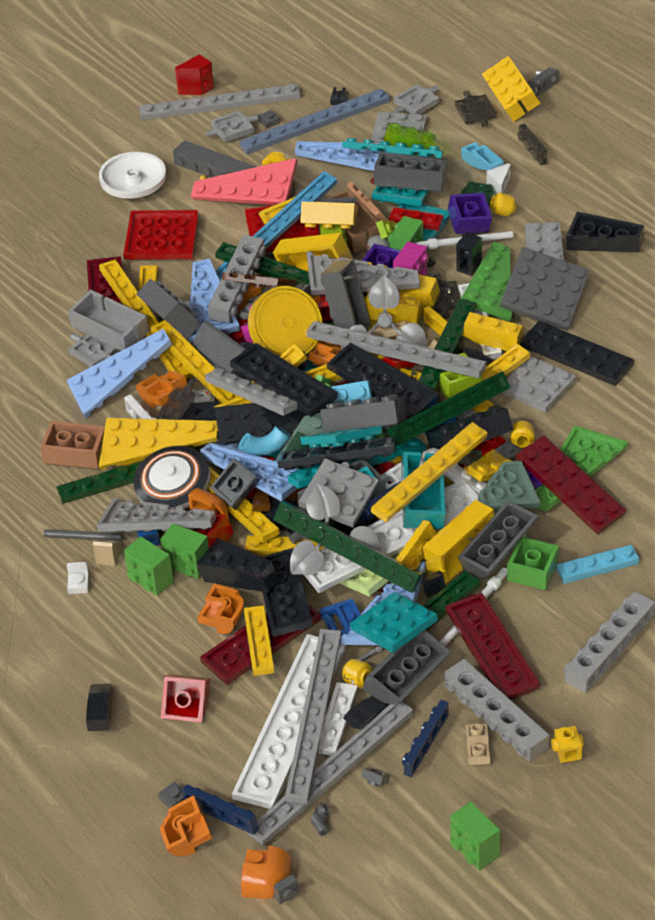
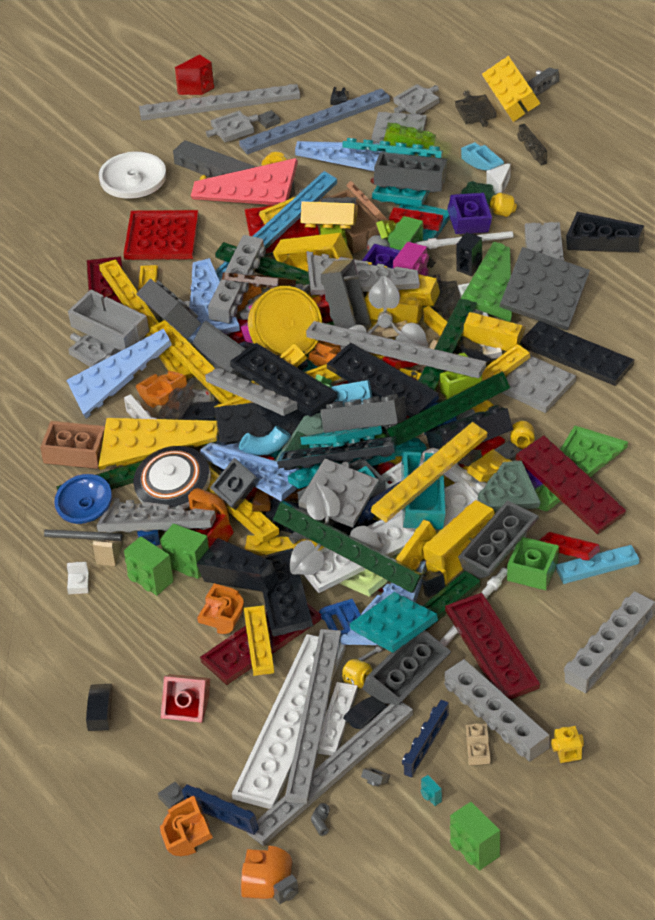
none -> blue dish [54,474,112,524]
none -> teal plate [420,775,442,806]
none -> red plate [538,532,600,560]

